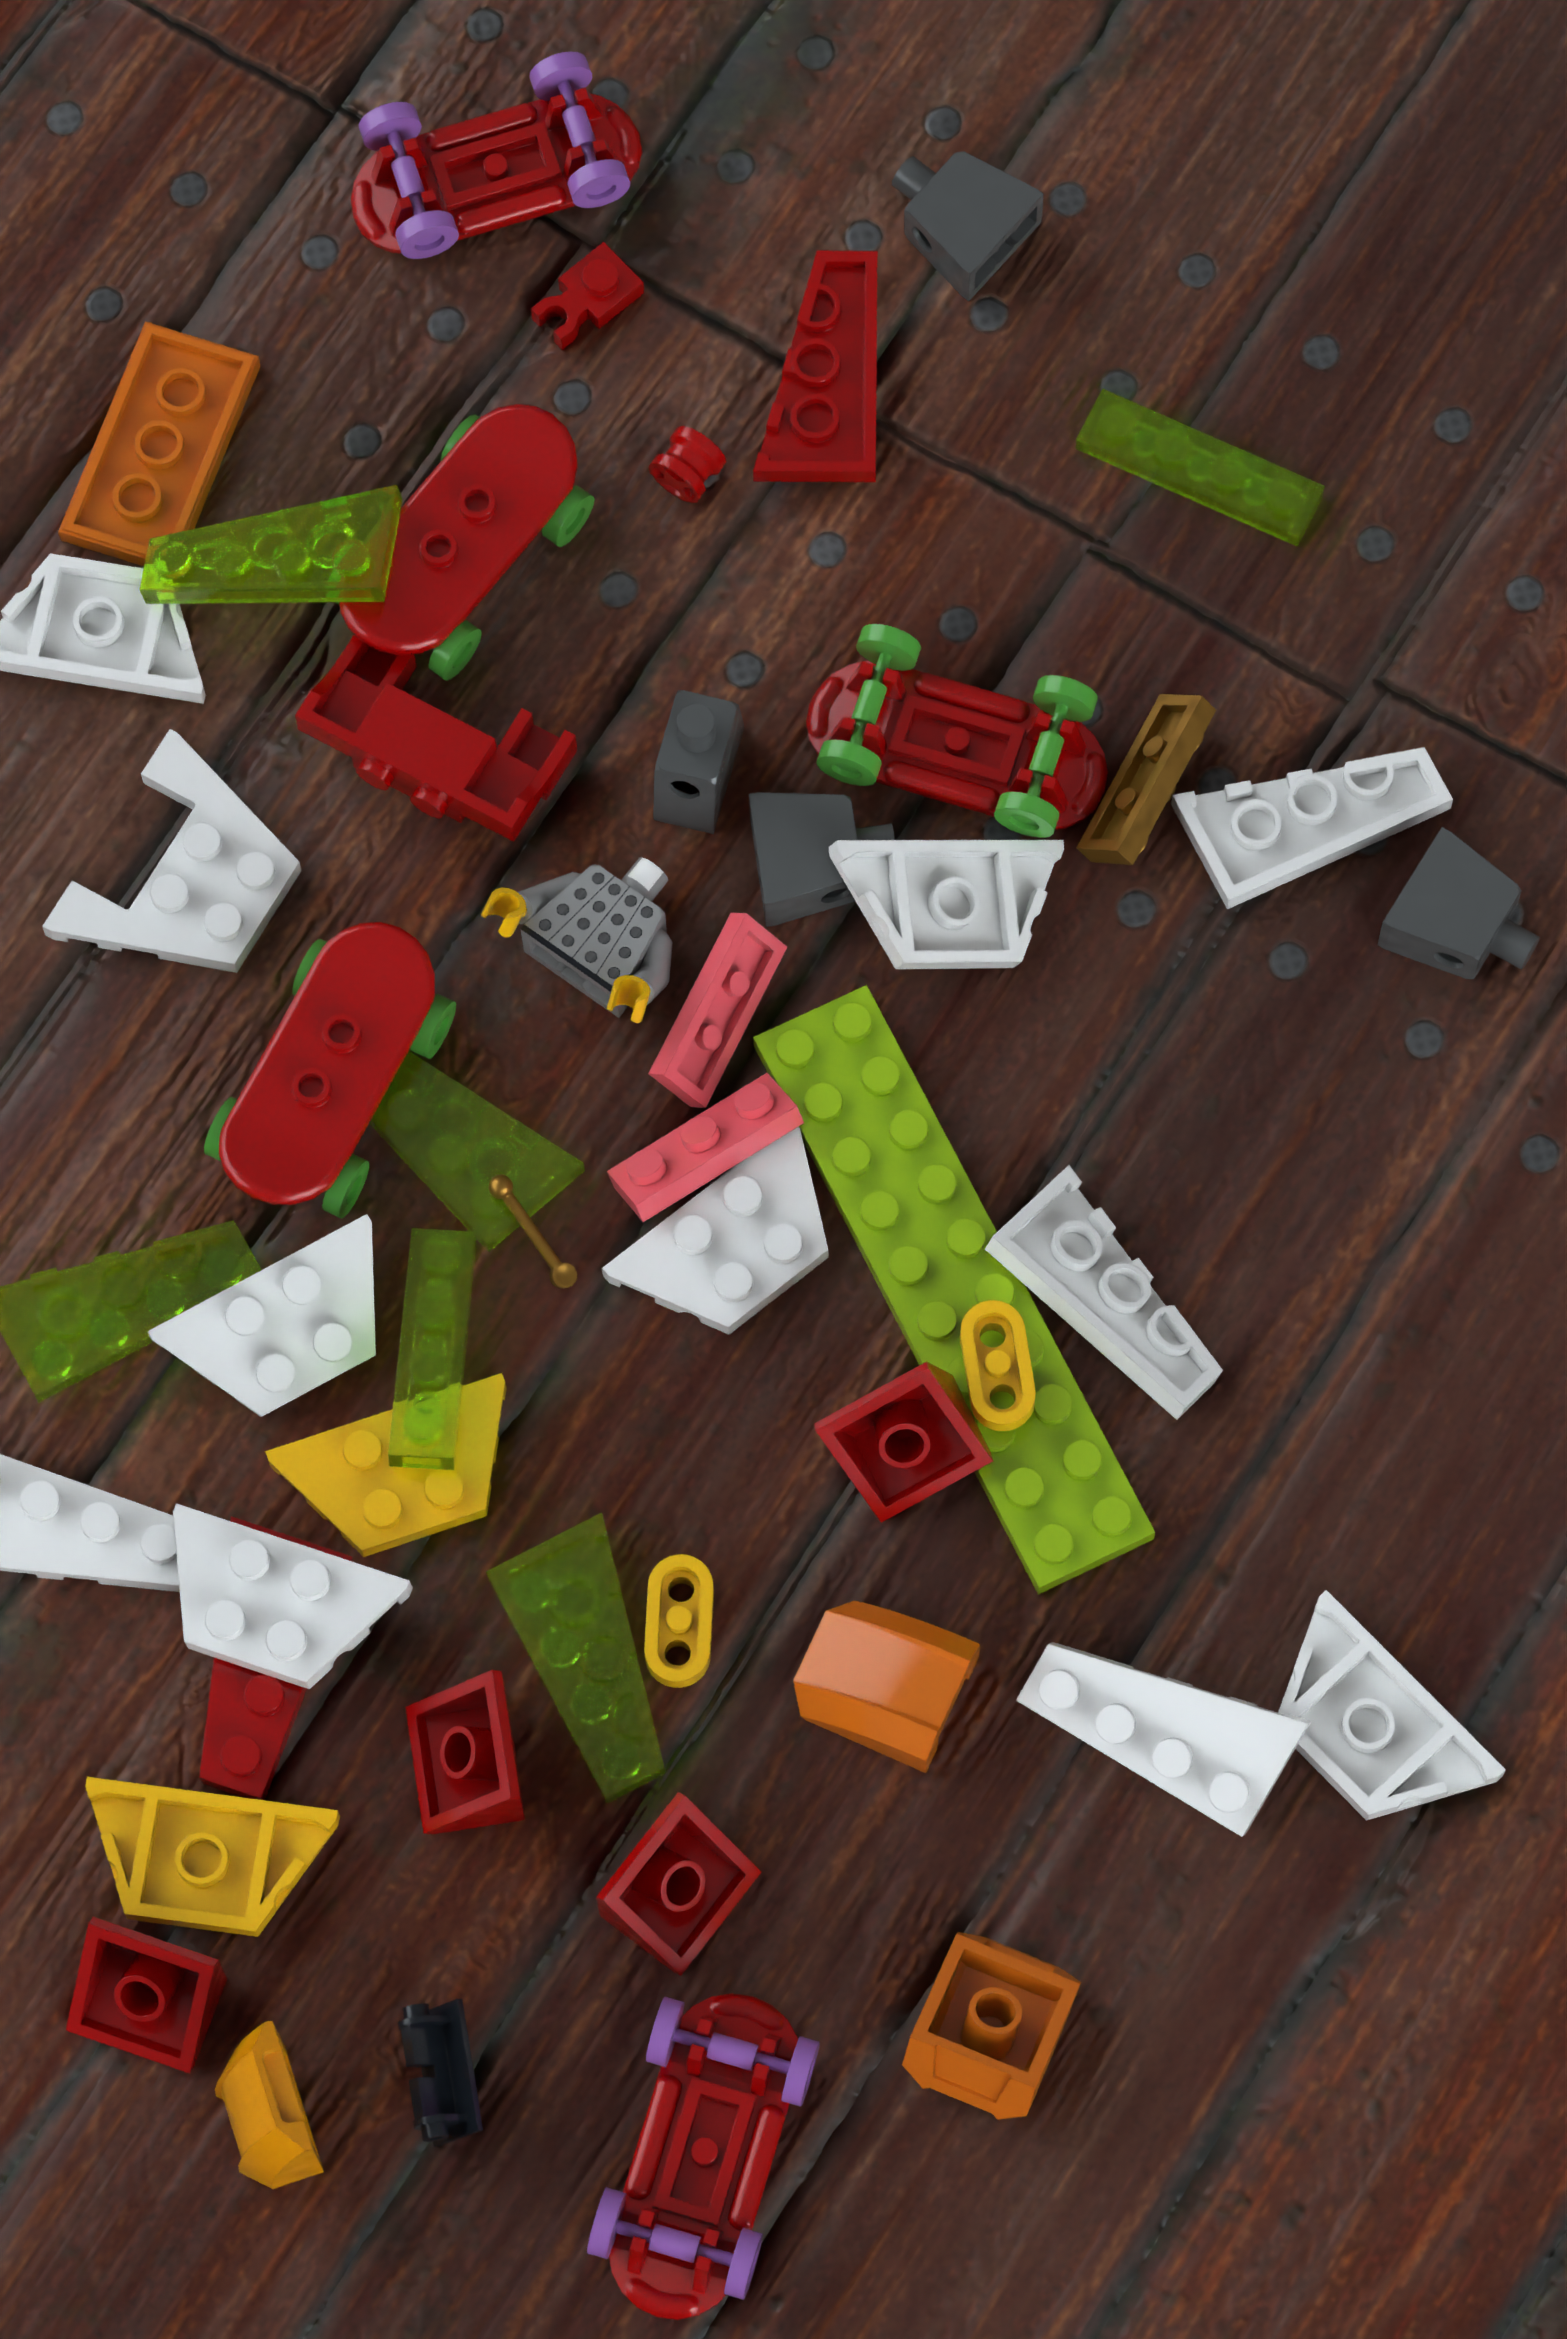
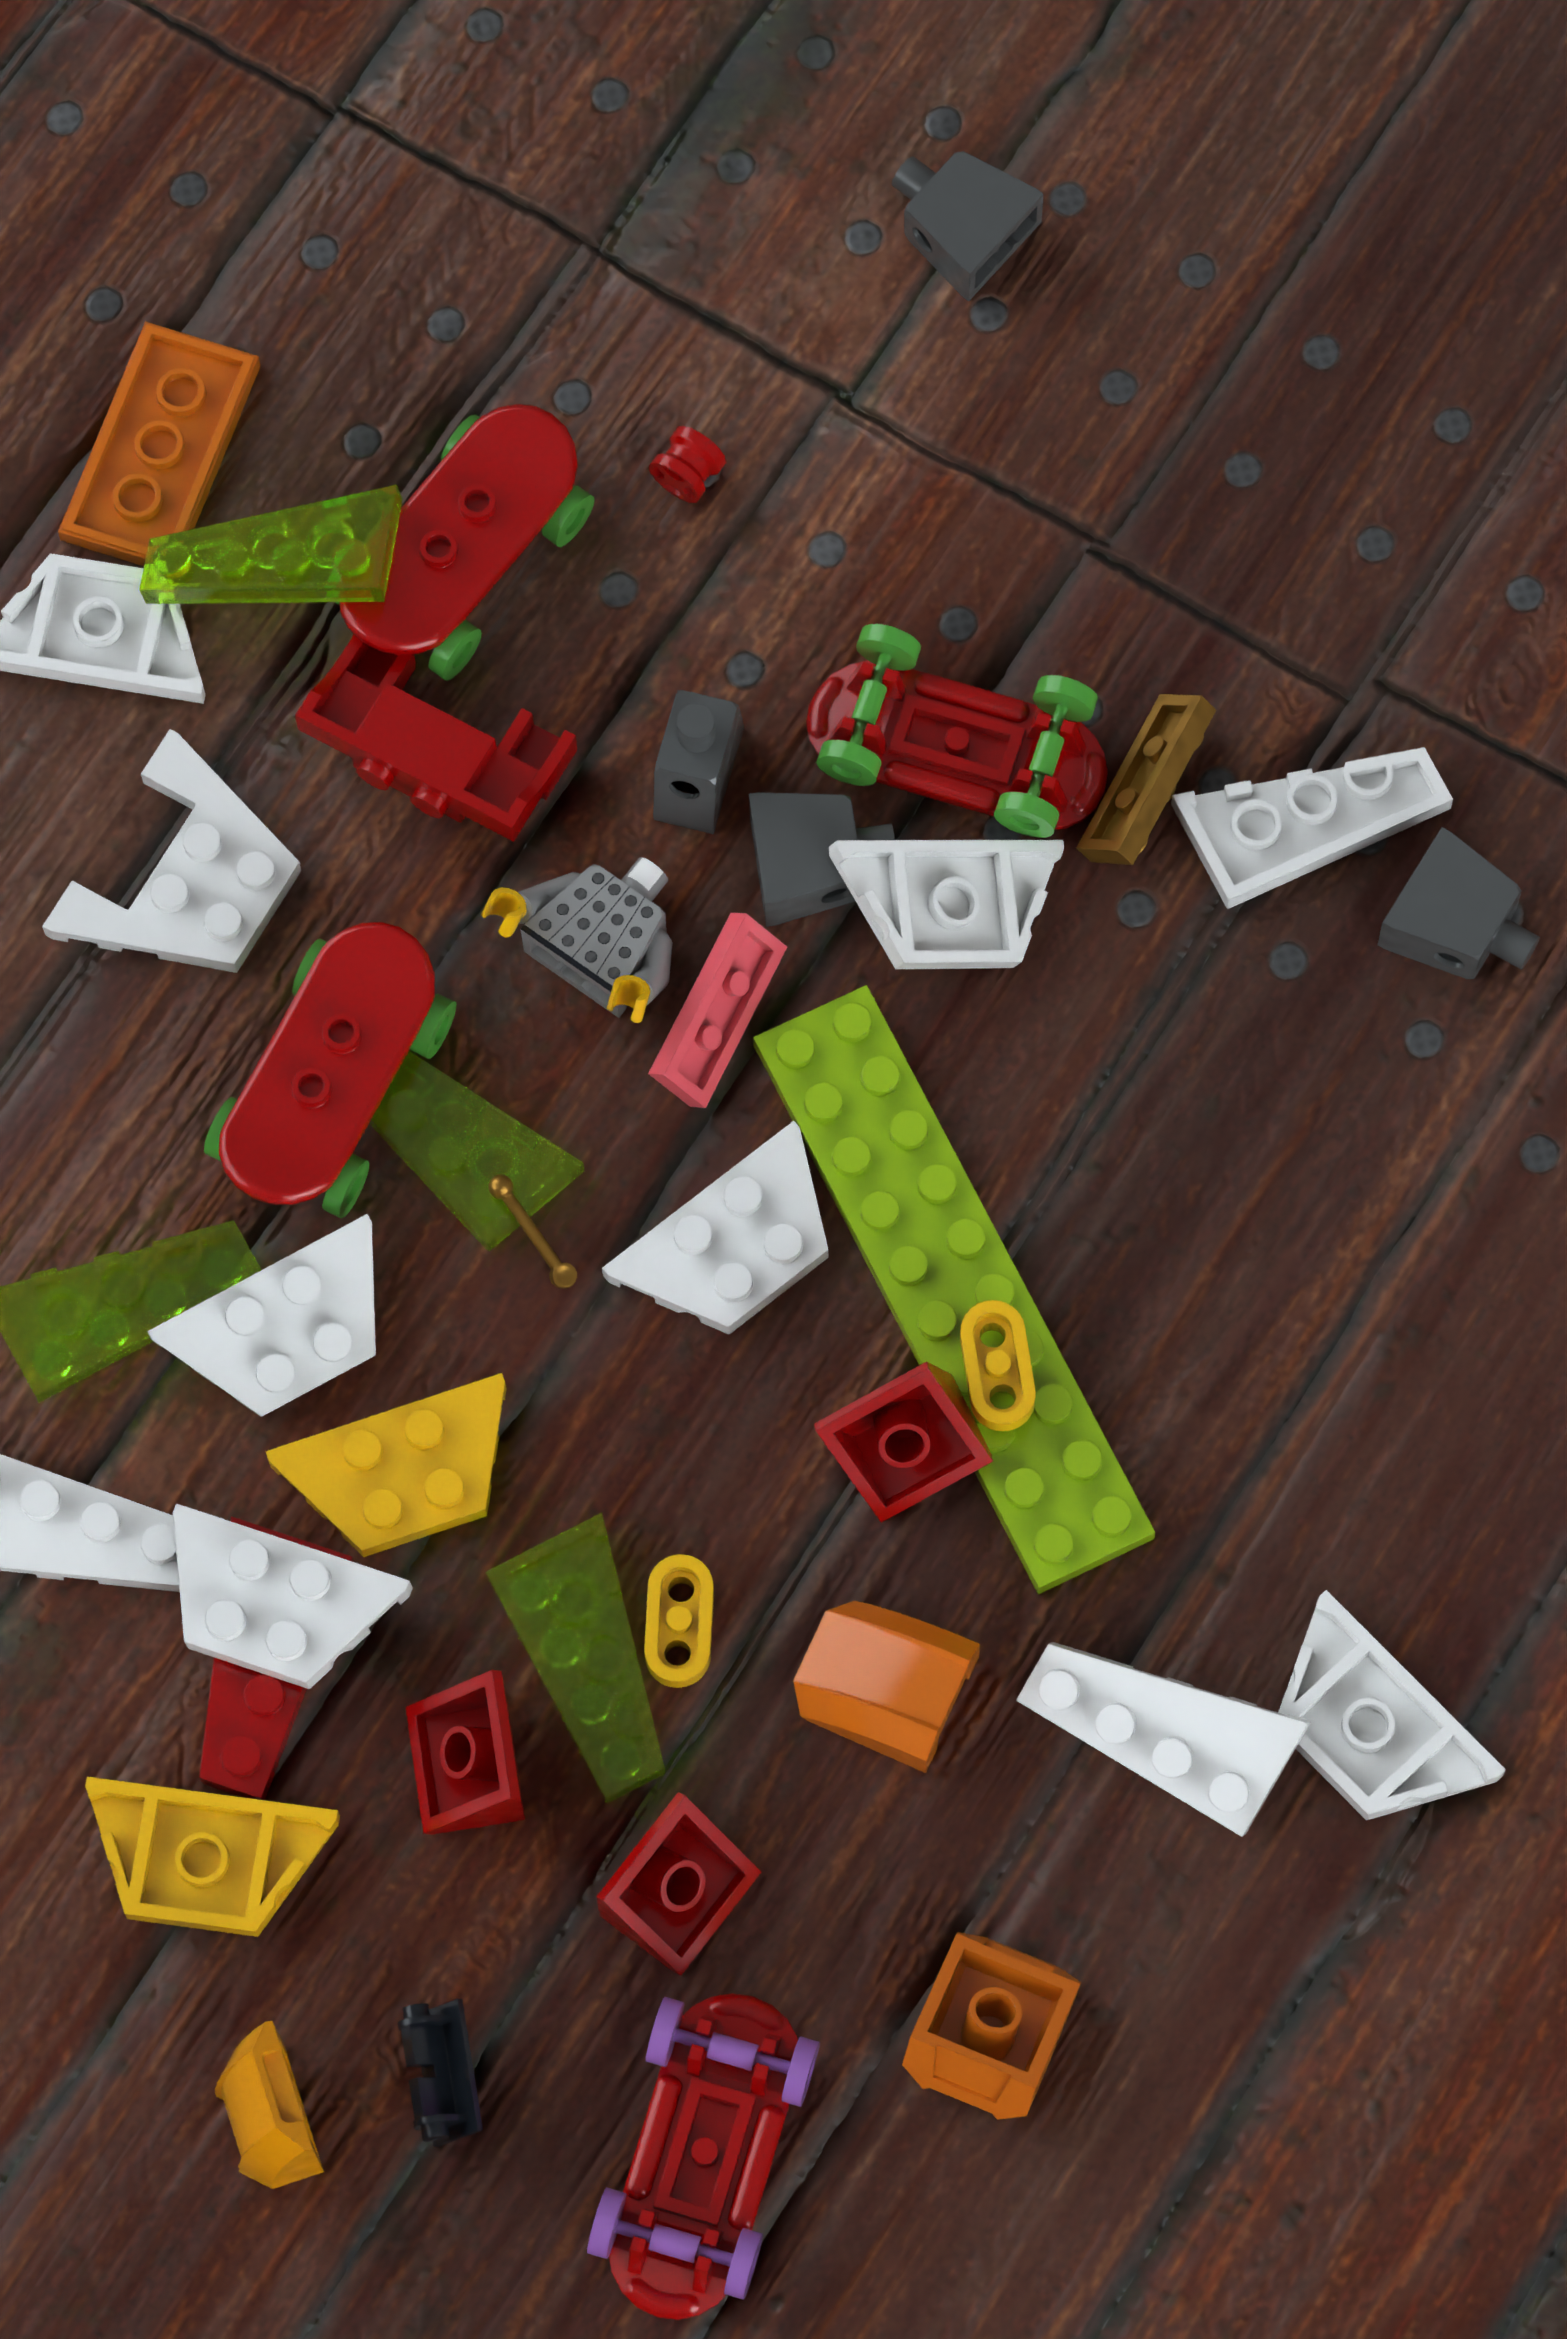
red slope [66,1917,228,2074] -> none
red piece [351,52,642,259] -> none
clear neon green plate [388,1228,477,1470] -> none
red plate [531,242,644,350] -> none
coral plate [607,1073,804,1222] -> none
red wing [753,250,878,482] -> none
white wing [985,1165,1223,1420] -> none
clear neon green plate [1076,389,1325,547] -> none

